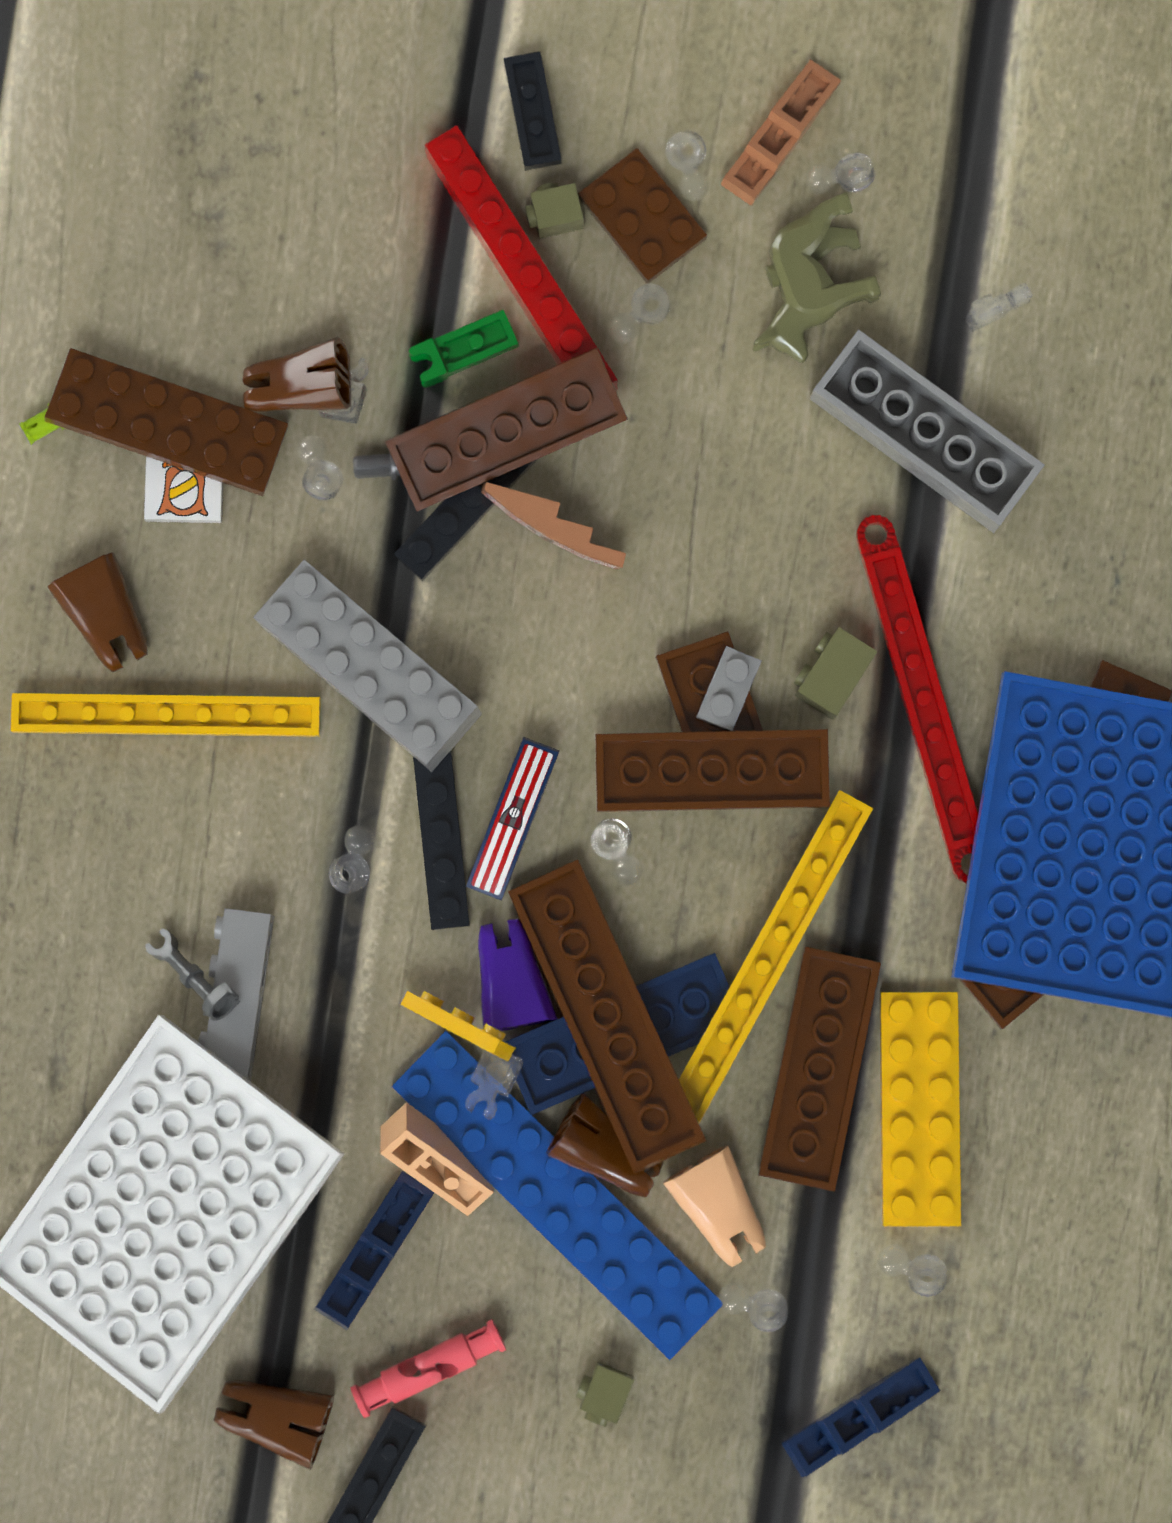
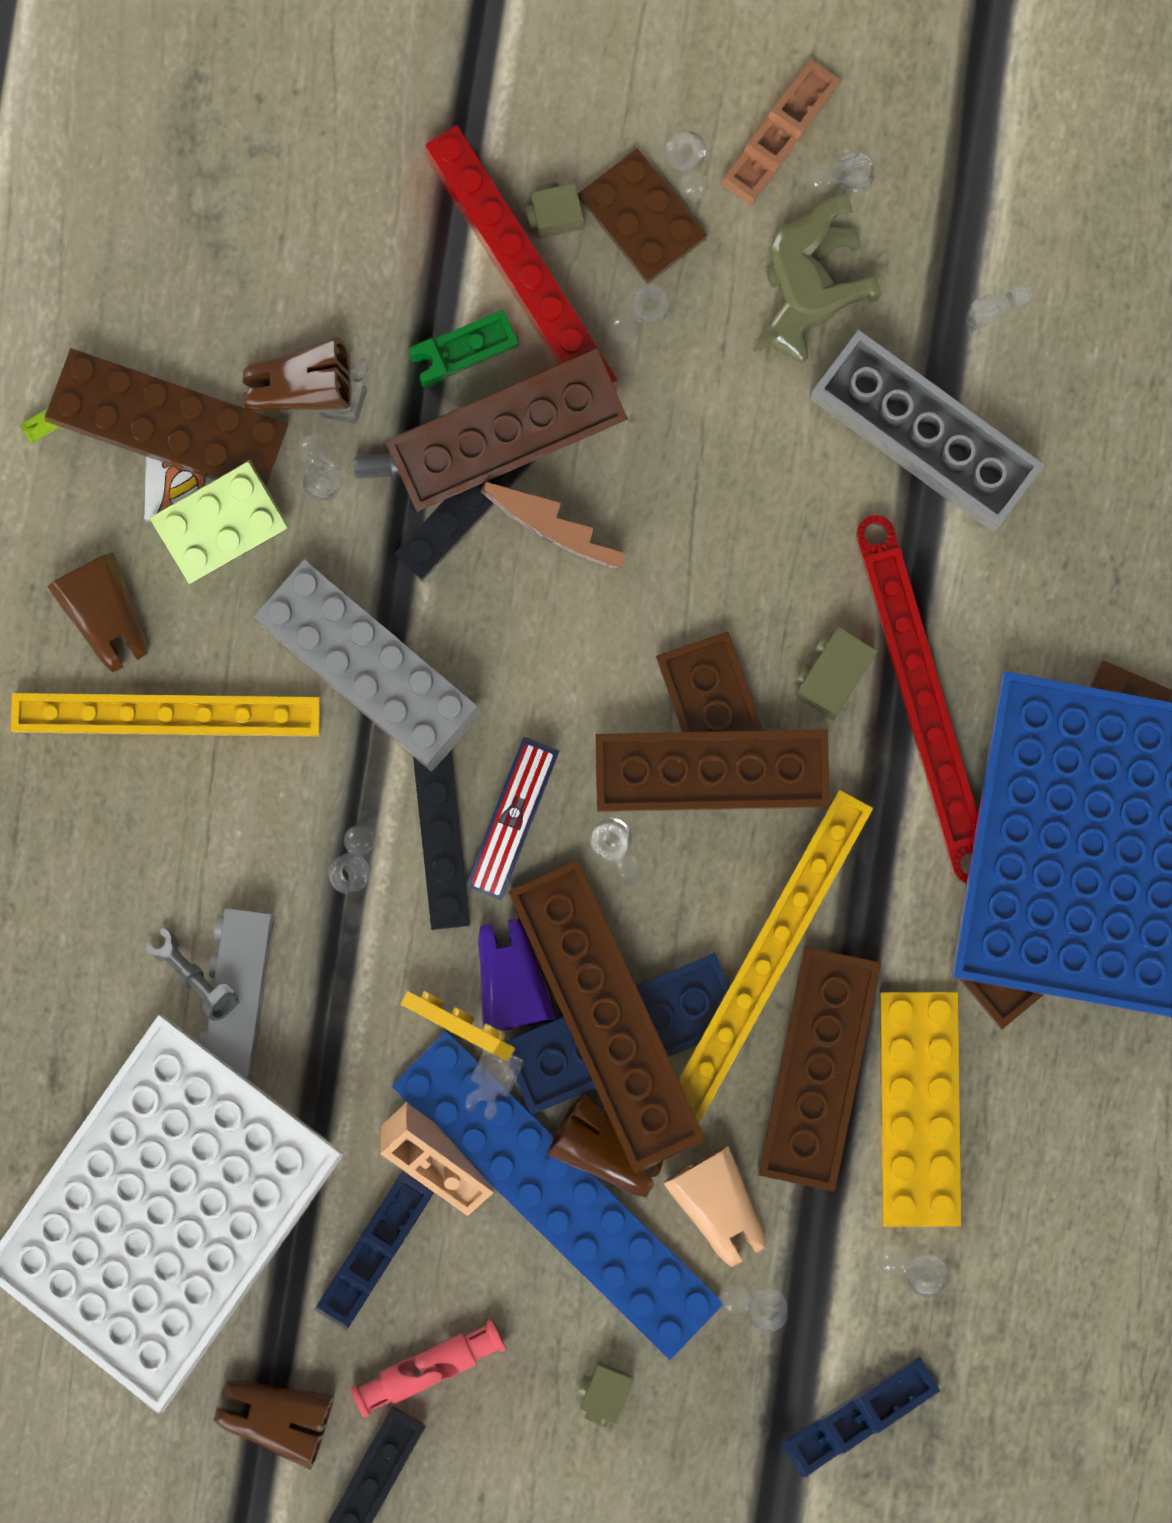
black plate [503,51,562,171] -> none
light grey plate [696,646,761,731] -> none
none -> yellowish green plate [149,460,289,584]

